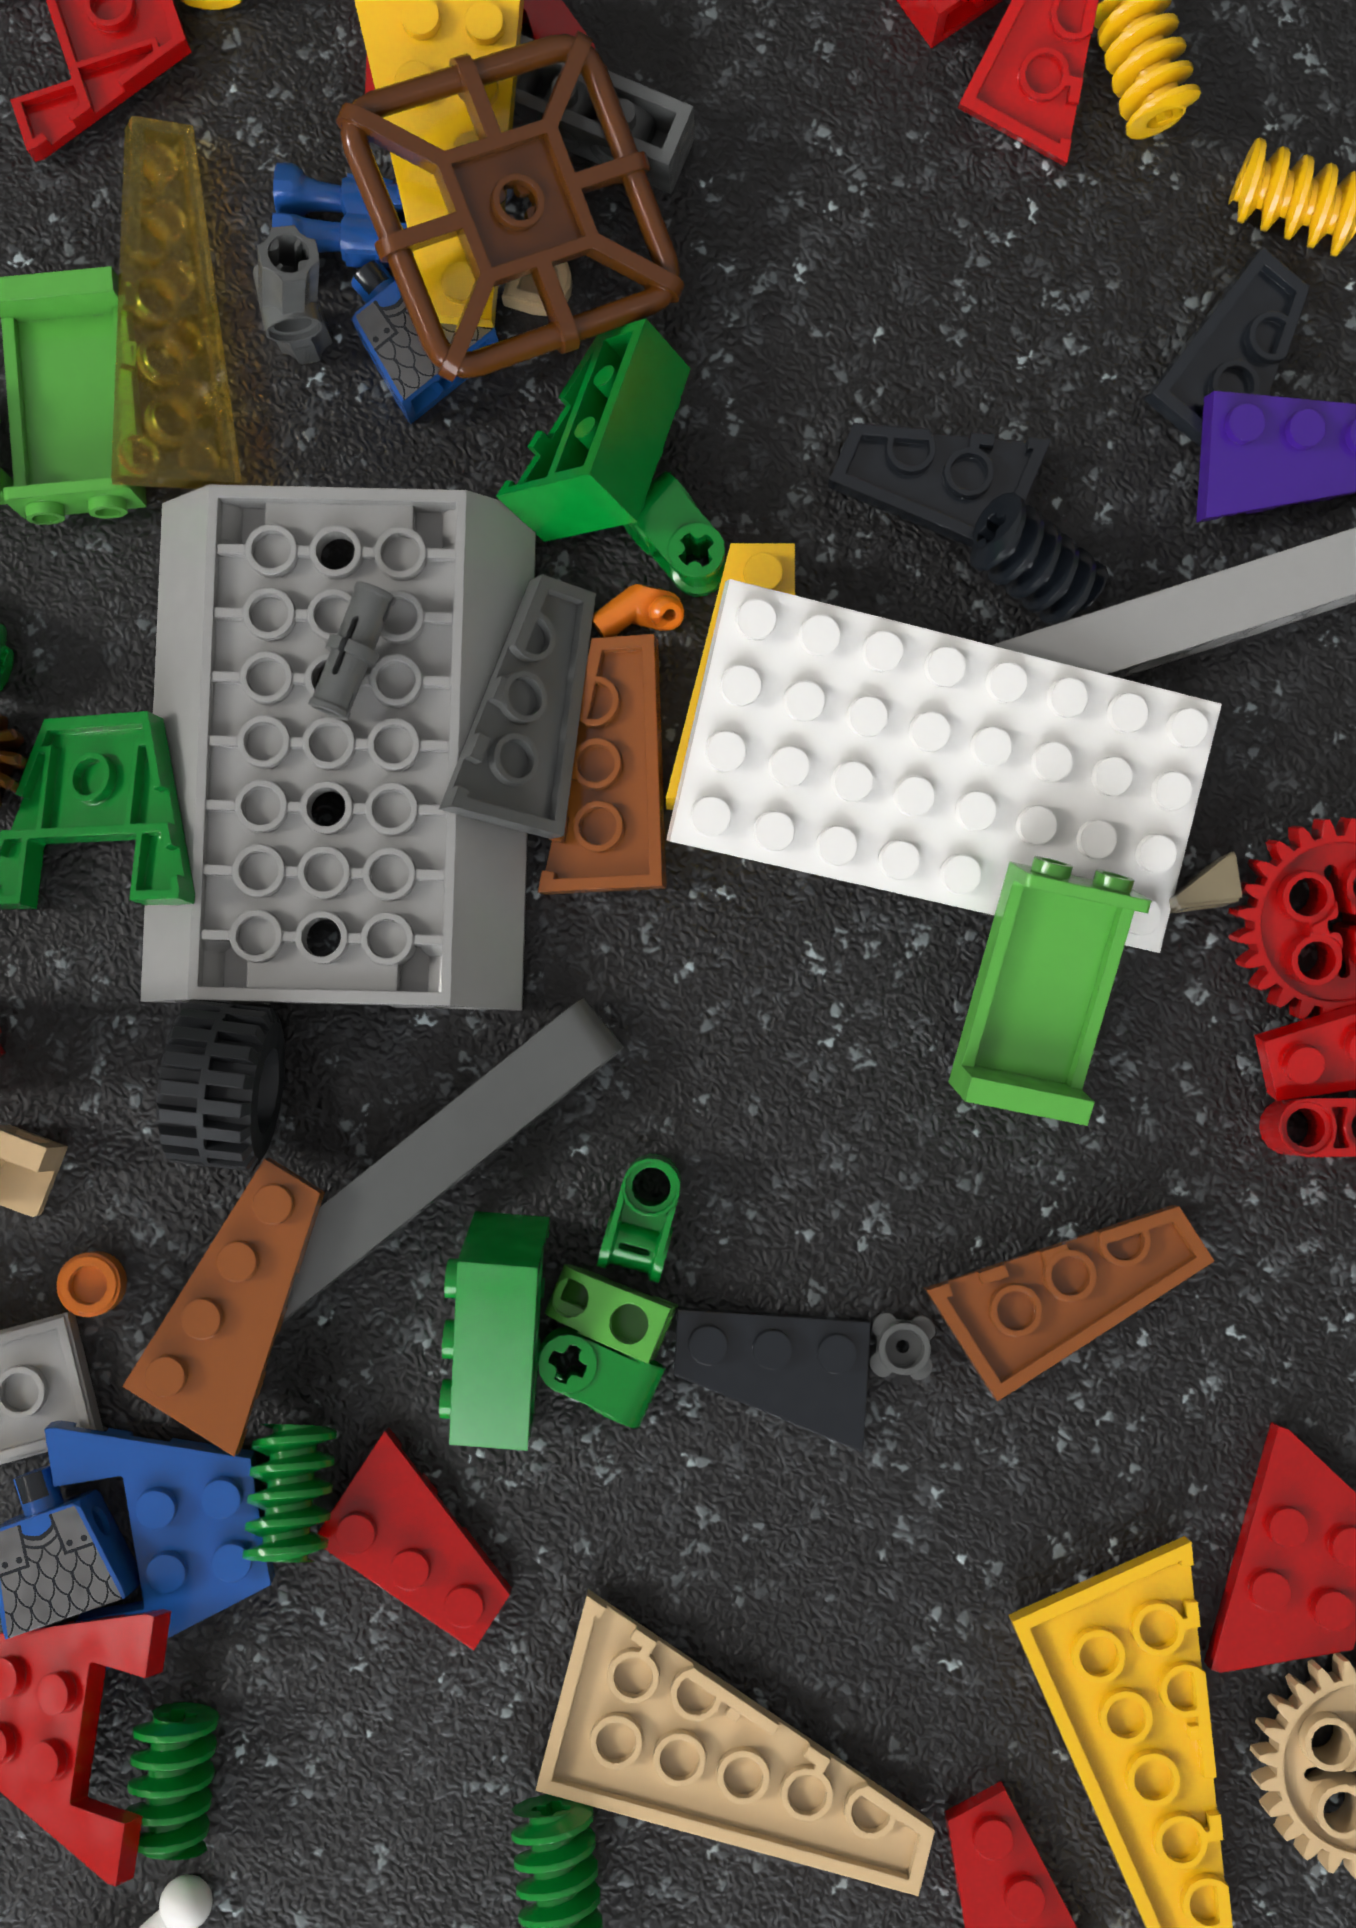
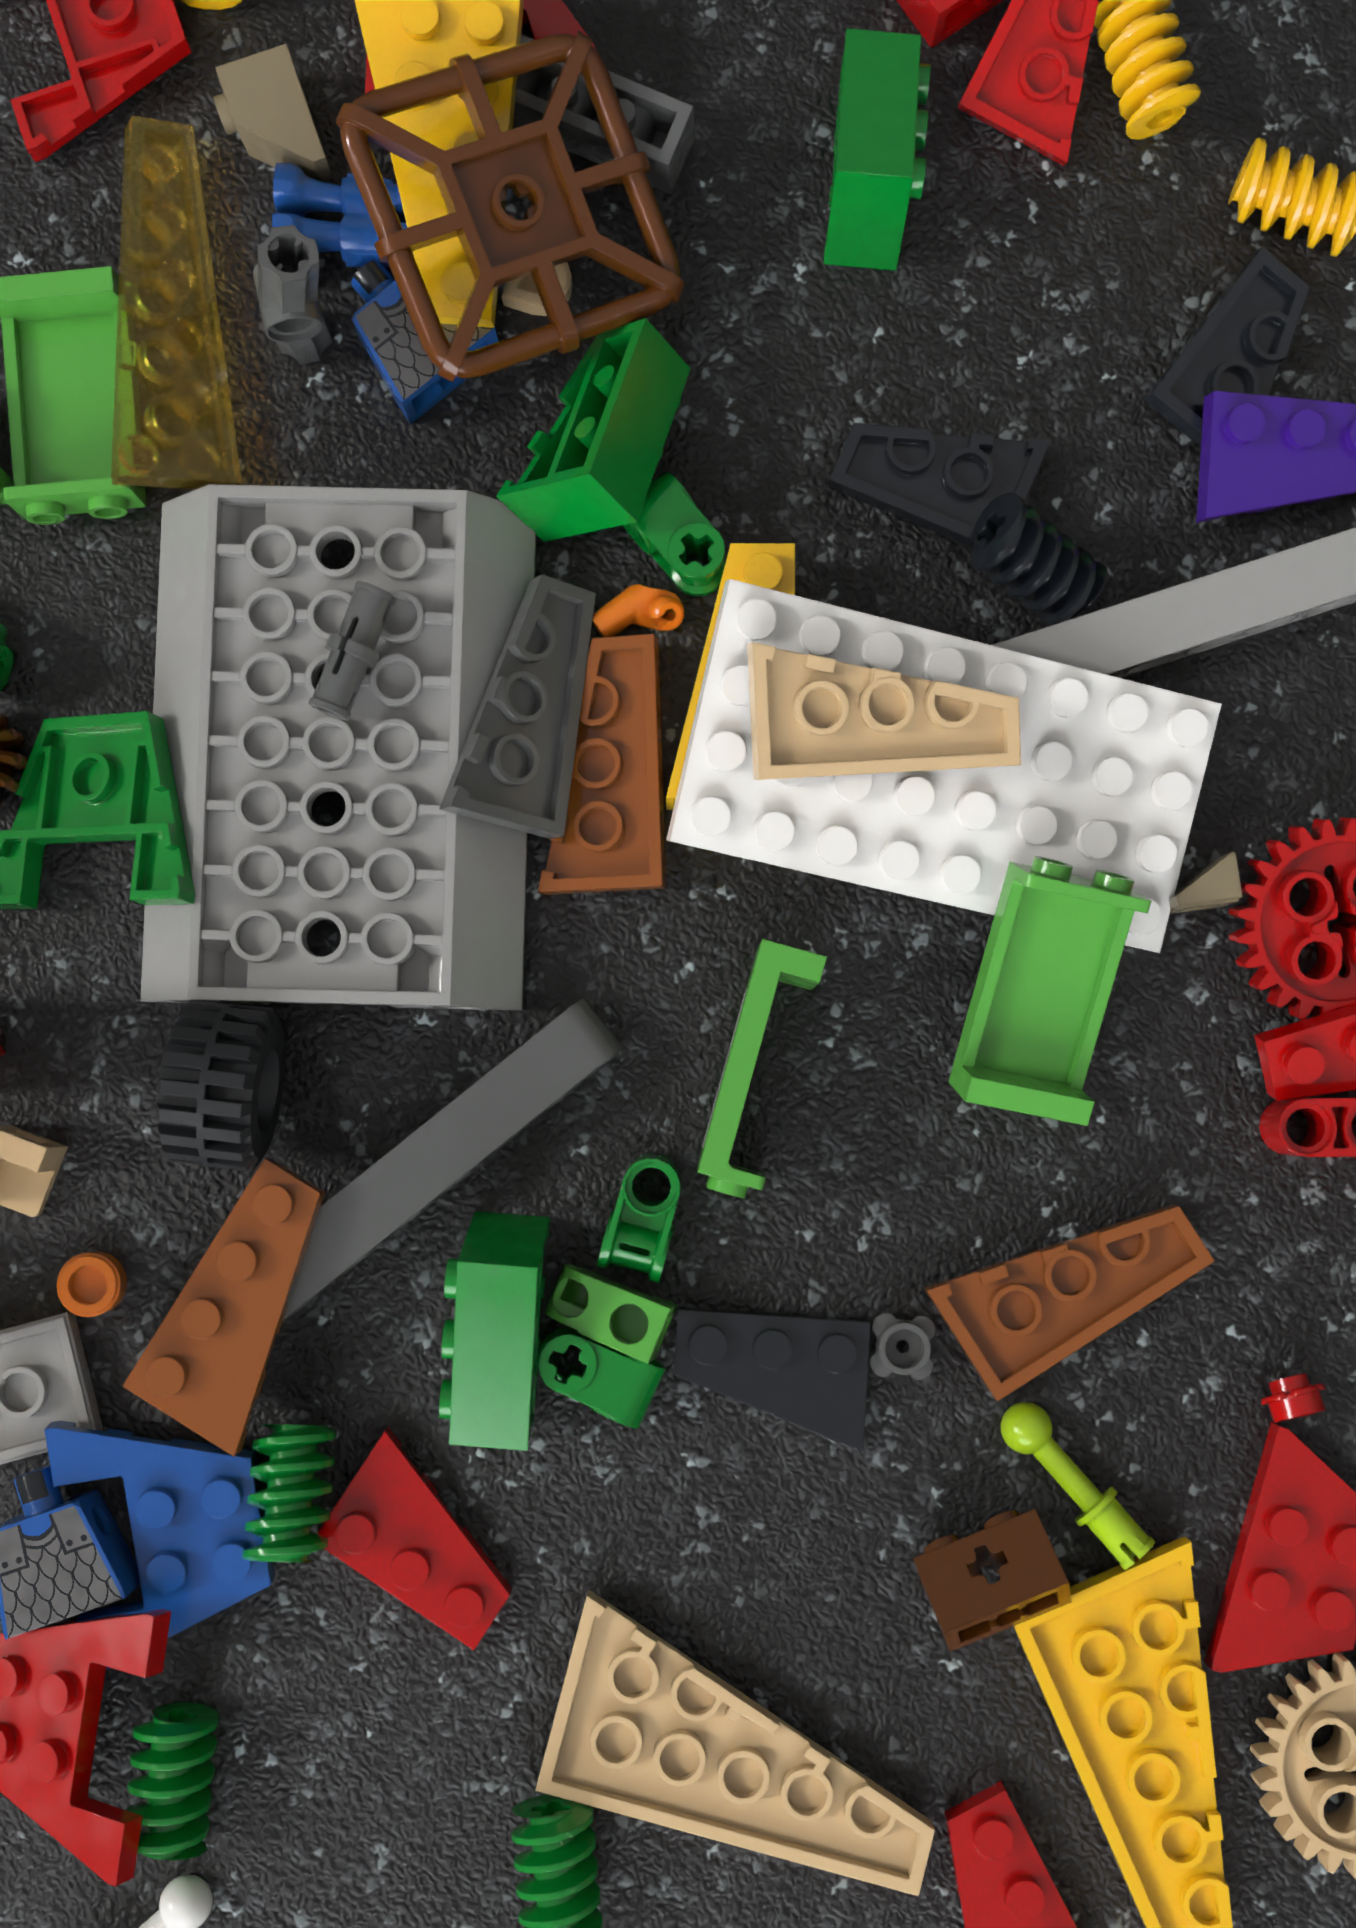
none -> dark tan slope [213,44,335,184]
none -> bright green panel [697,939,827,1199]
none -> tan wing [747,642,1021,780]
none -> green wedge [823,28,931,271]
none -> reddish brown brick [913,1509,1072,1652]
none -> lime pin [1000,1402,1155,1570]
none -> red plate [1261,1373,1326,1423]

